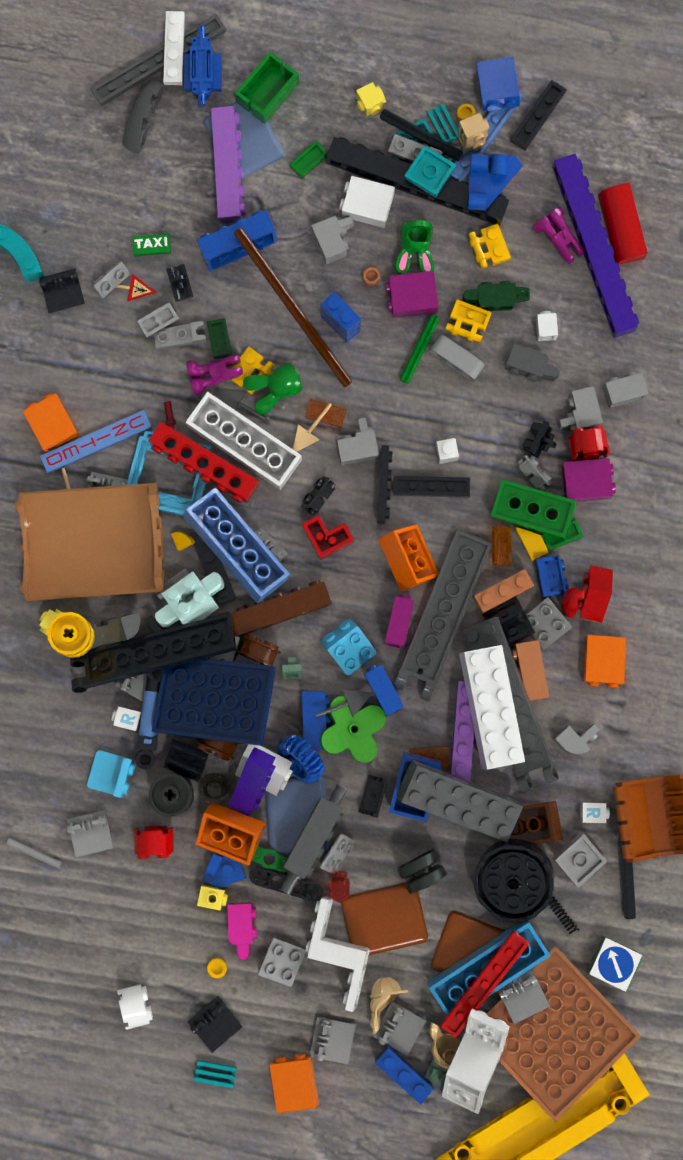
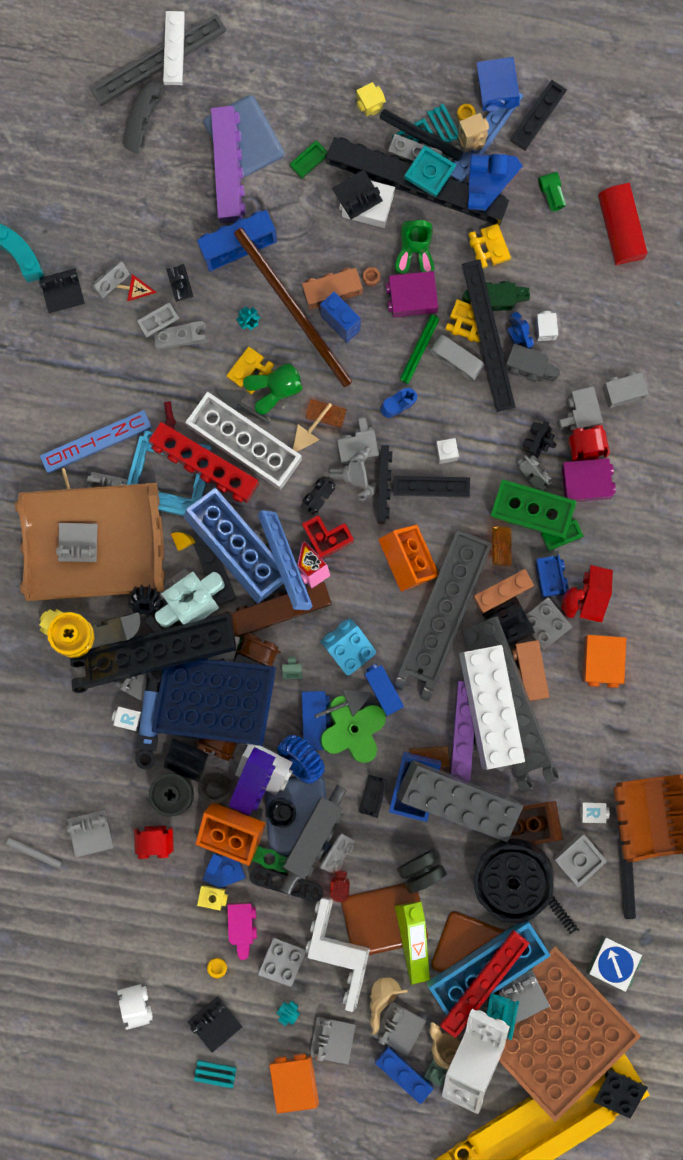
orange brick [23,393,80,453] -> none
medium azure bracket [87,750,136,798] -> none
green tile [132,234,171,257] -> none
blue piece [184,25,222,107] -> none
magenta piece [186,355,244,396] -> none
dark green plate [207,318,232,359] -> none
green piece [235,52,300,124] -> none
light grey hinge [311,215,354,265] -> none
magenta brick [384,594,414,649] -> none
yellow slope [514,526,549,561] -> none
magenta piece [532,207,584,264] -> none
dark purple brick [552,153,639,338] -> none
light grey brick [553,724,599,754] -> none
none -> light grey hinge [56,523,98,562]
none -> black gear [128,584,161,617]
none -> teal gear [236,306,261,331]
none -> medium blue tile [258,510,313,610]
none -> black hair [265,798,296,828]
none -> teal gear [276,1000,300,1026]
none -> slope [298,542,330,588]
none -> nougat brick [302,267,363,310]
none -> light grey axle [329,447,378,501]
none -> black hinge [332,170,383,220]
none -> blue piece [380,388,418,418]
none -> lime slope [395,902,430,985]
none -> black tile [461,259,516,412]
none -> teal plate [487,993,520,1040]
none -> blue plate [507,312,534,350]
none -> green piece [538,171,566,212]
none -> black hinge [593,1069,648,1119]

